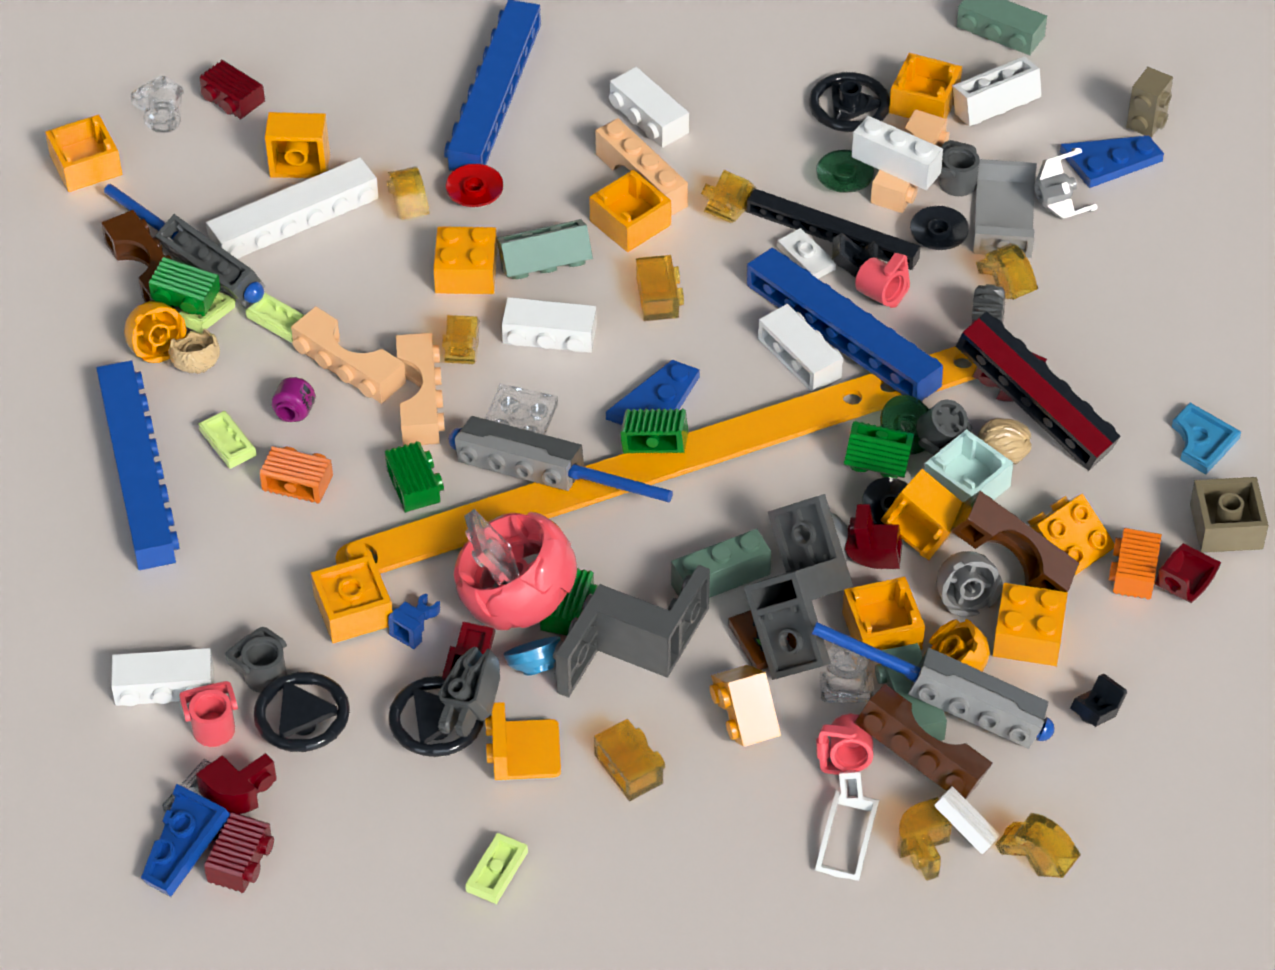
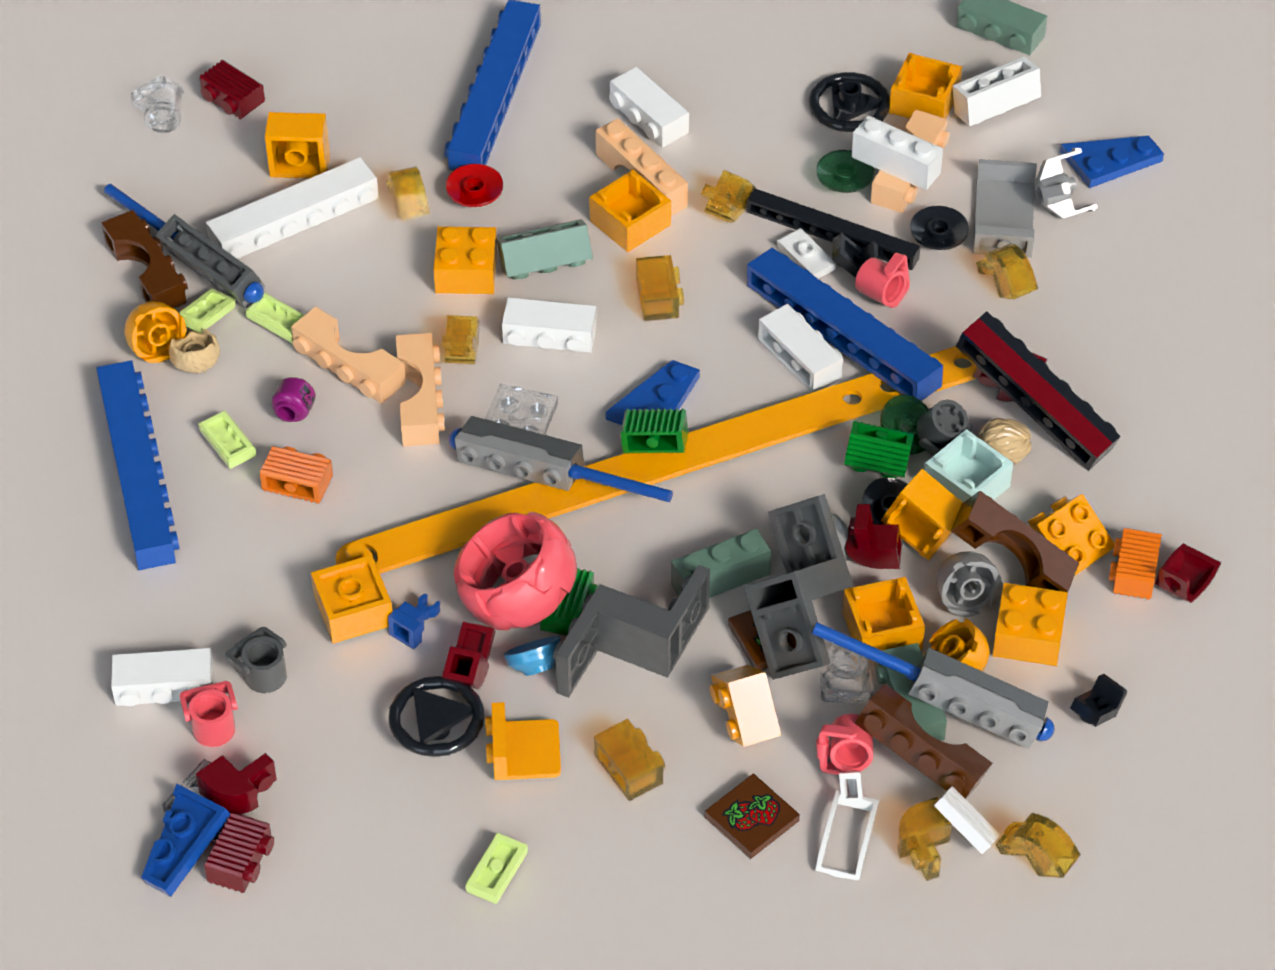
light orange container [45,114,122,192] -> none
green brick [149,257,220,316] -> none
black piece [253,672,350,752] -> none
green brick [385,441,444,513] -> none
dark grey hinge [438,647,500,737] -> none
clear plate [464,509,520,585] -> none
dark grey piece [938,140,980,196] -> none
dark grey gear [972,284,1005,323] -> none
dark tan brick [1126,67,1173,138] -> none
dark azure tile [1172,402,1241,475] -> none
dark tan brick [1190,477,1269,553] -> none
none -> reddish brown tile [705,773,800,859]

